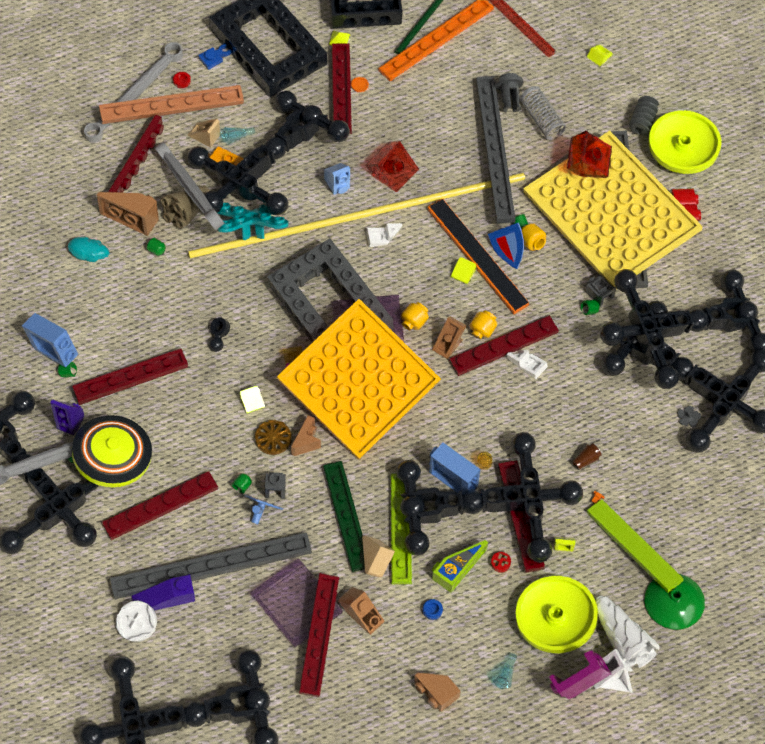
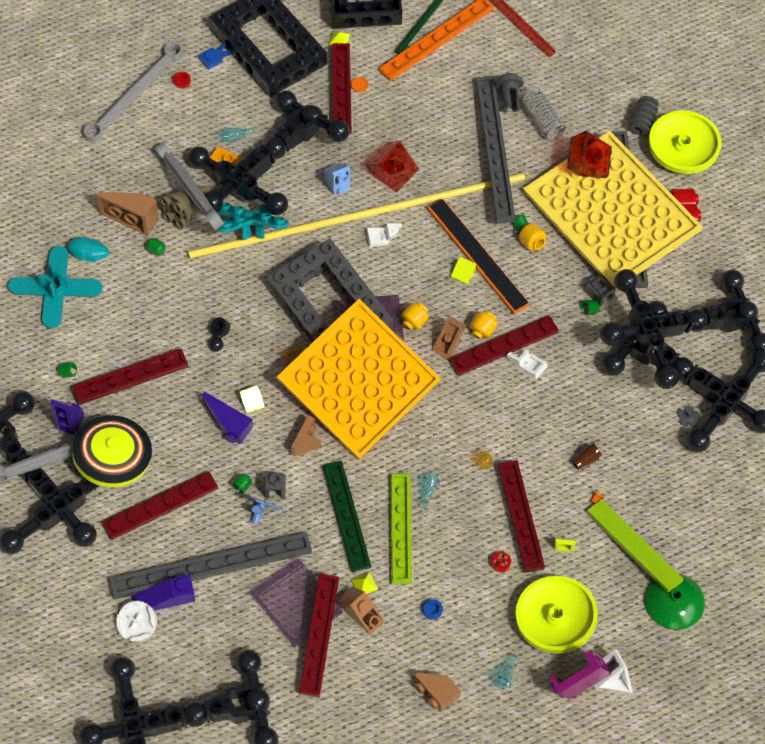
medium blue window [22,313,79,367] -> none
nougat plate [99,85,244,124] -> none
dark red plate [108,114,164,193] -> none
tan slope [187,119,220,147] -> none
pearl gold wheel [255,420,292,455] -> none
tan slope [362,535,395,577] -> none
black piece [396,432,583,563] -> none
medium blue window [429,443,480,494] -> none
slope [432,540,488,593] -> none
blue shield [488,223,524,269] -> none
neon yellow slope [587,45,613,66] -> none
white cone [595,596,659,671] -> none
none -> teal piece [8,246,103,329]
none -> dark purple slope [202,391,253,444]
none -> neon yellow slope [351,572,378,594]
none -> clear light blue cone [419,473,441,510]

